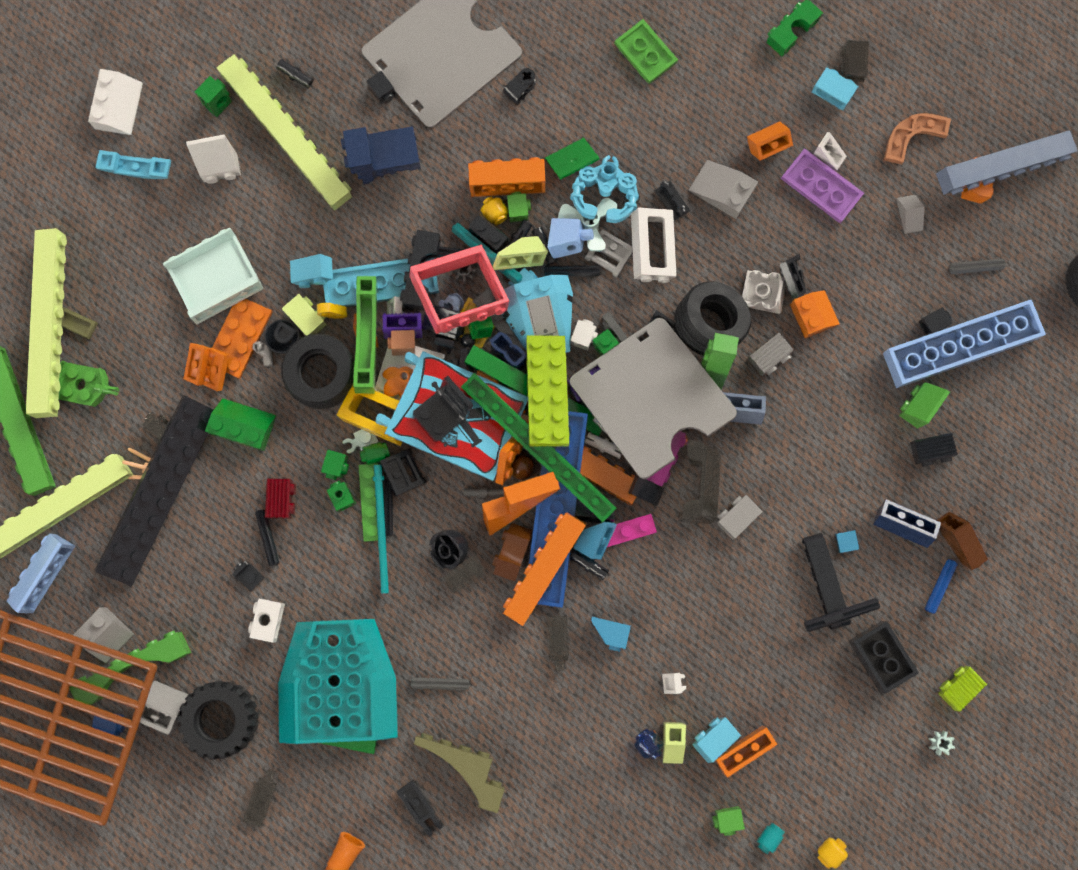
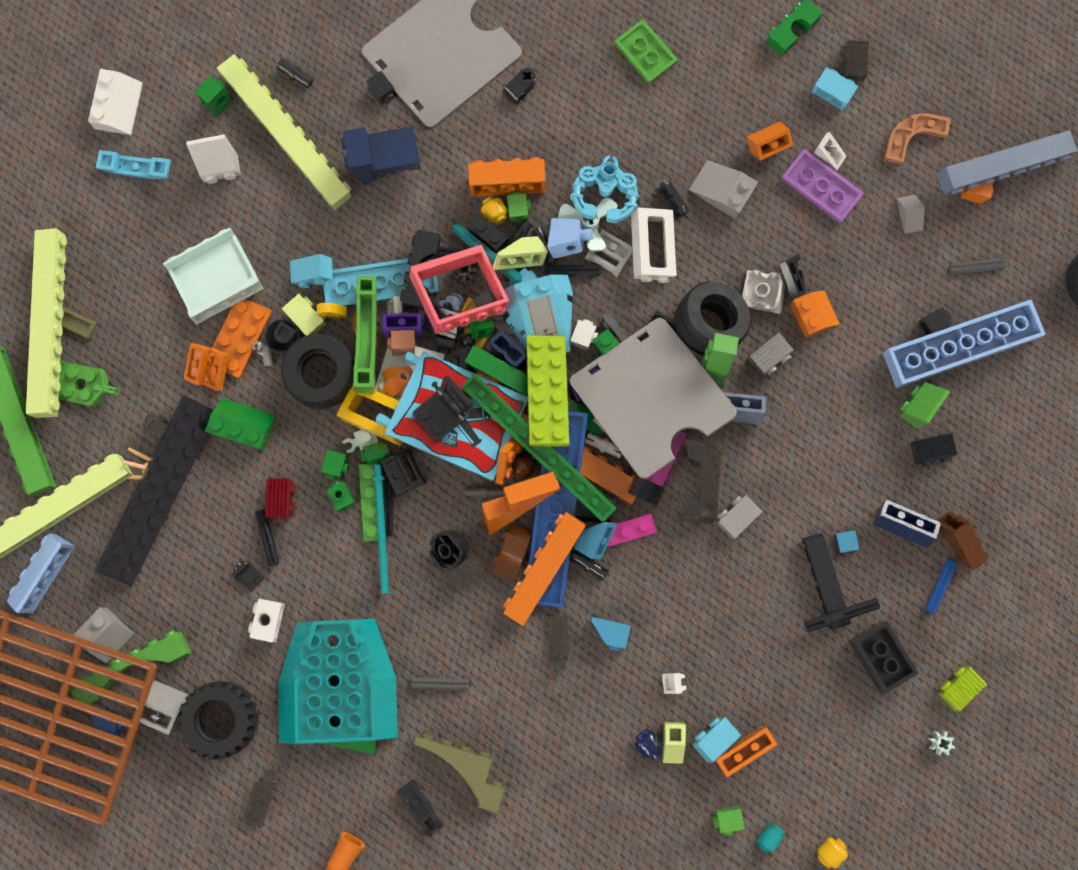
green piece [545,138,600,180] -> none

